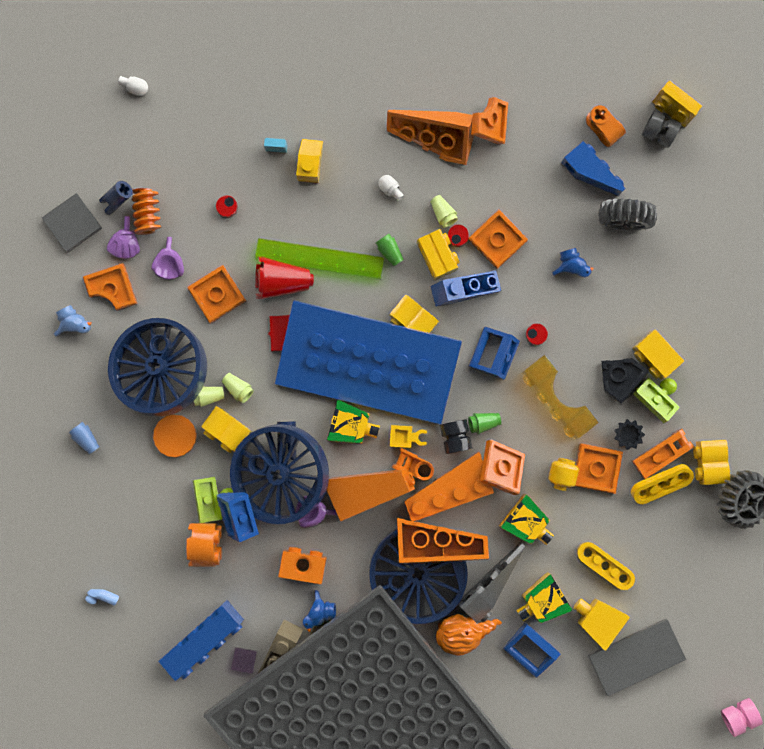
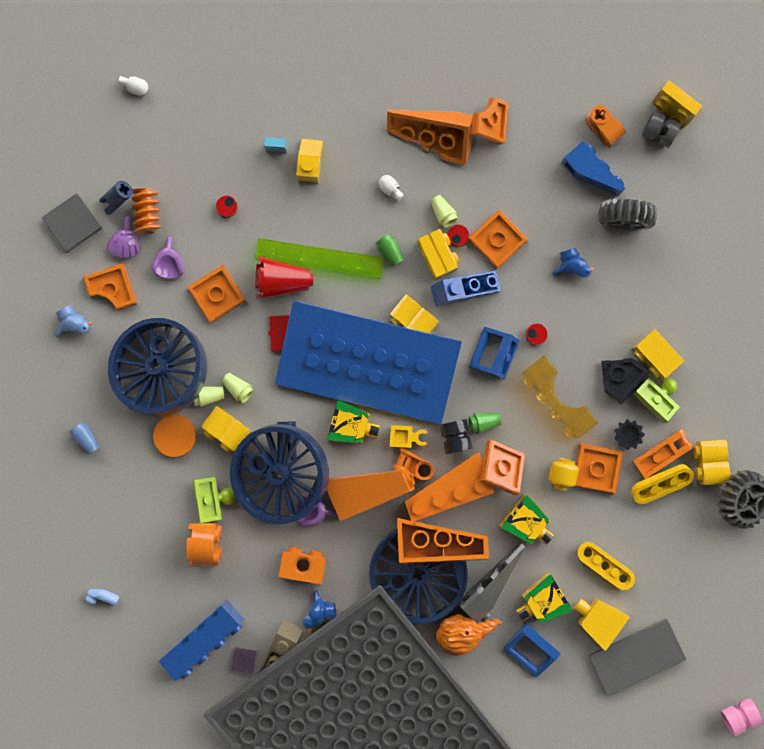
blue tile [216,492,259,542] -> none

